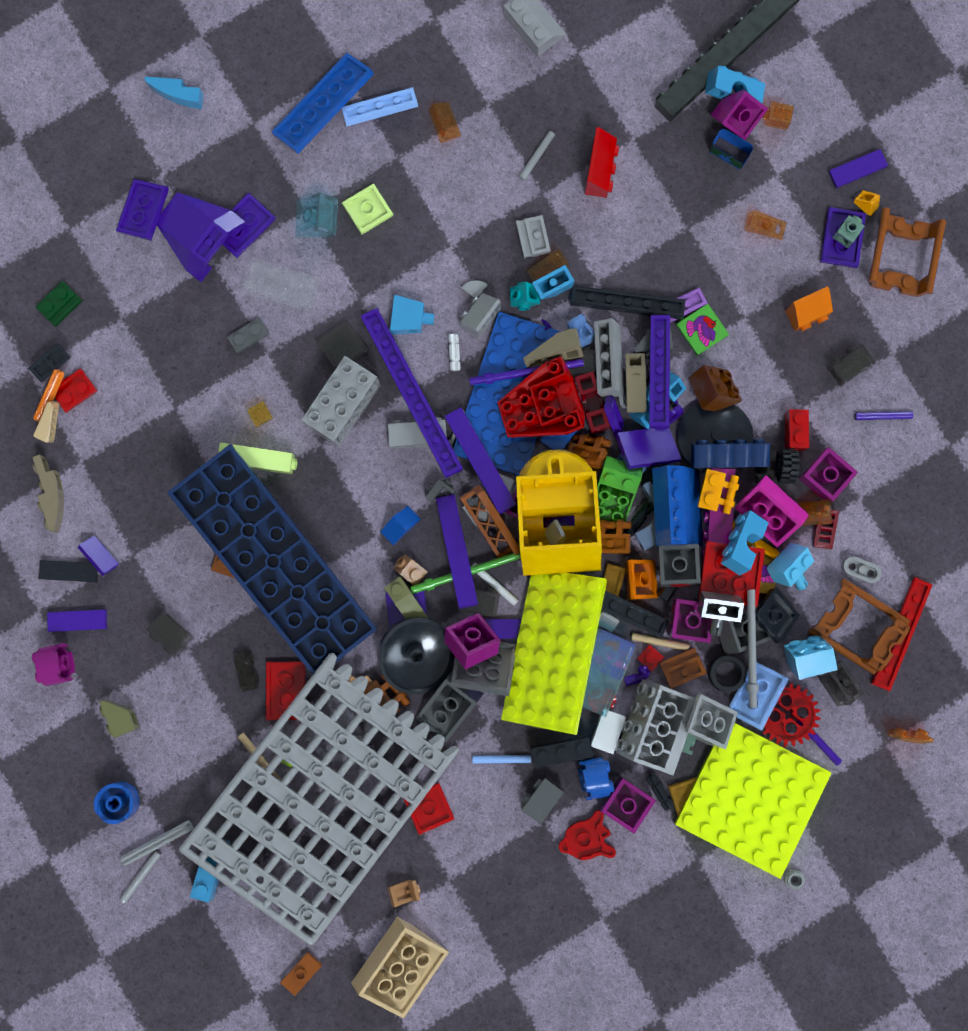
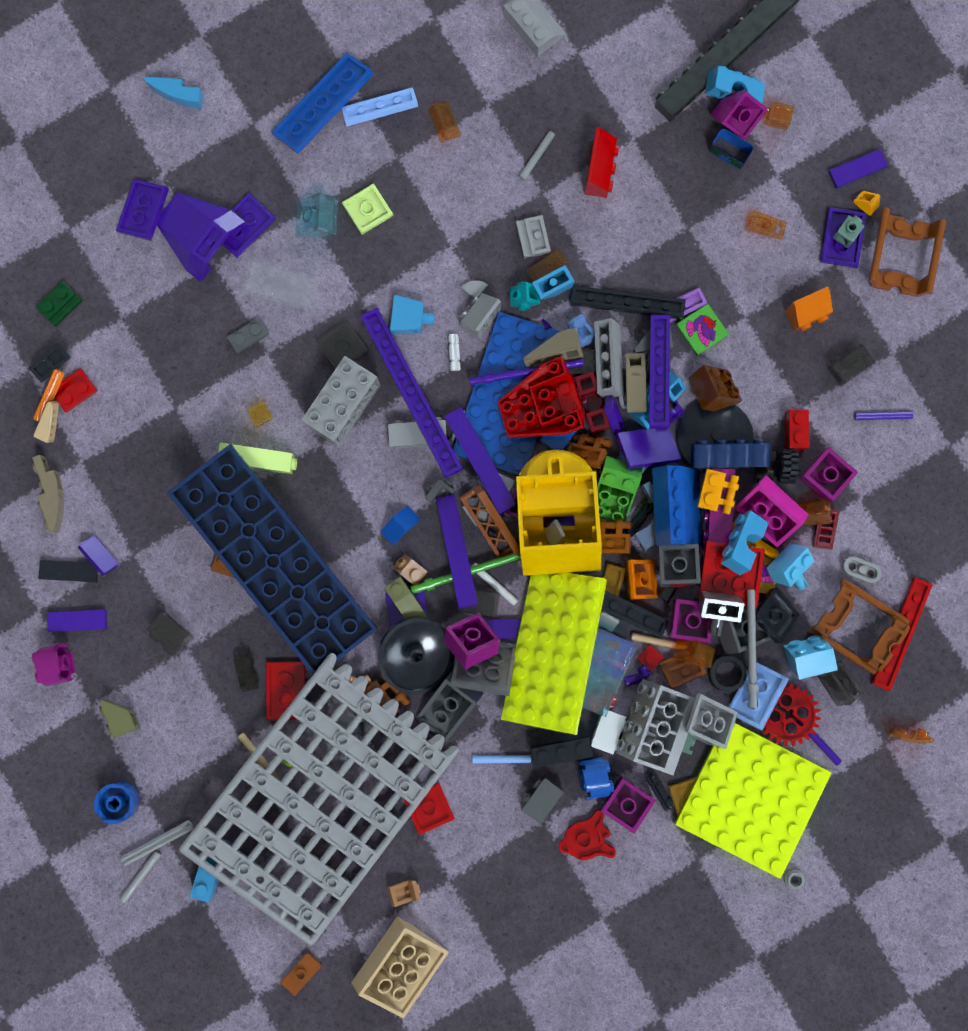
none -> clear orange slope [673,639,715,668]

